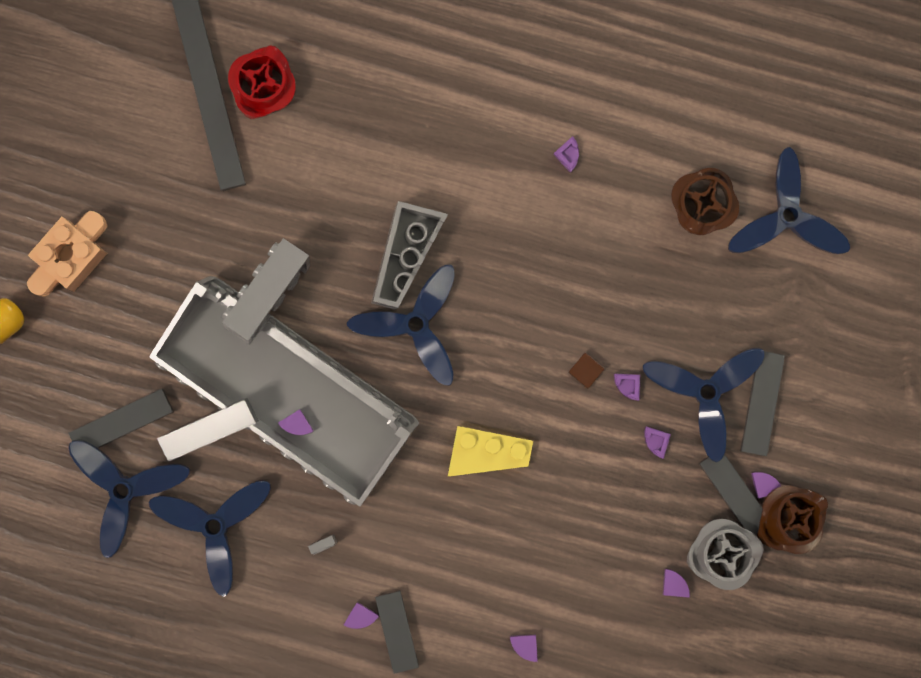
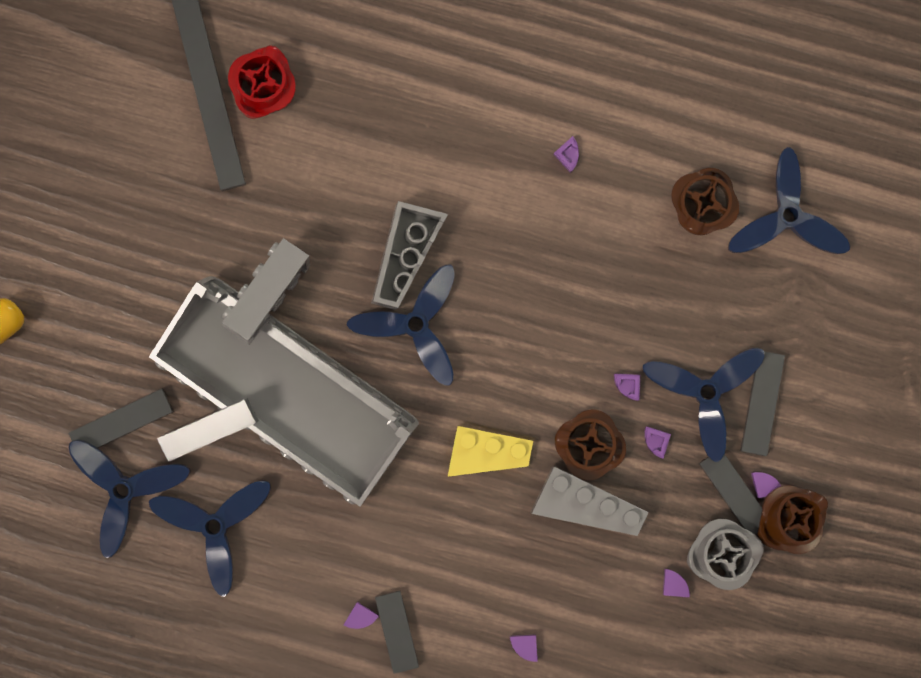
light nougat brick [27,211,108,297] -> none
medium lavender tile [278,409,314,435] -> none
light grey tile [308,534,337,555] -> none
reddish brown tile [568,353,604,389] -> none
none -> light grey wedge [530,466,649,536]
none -> reddish brown piece [555,409,626,481]

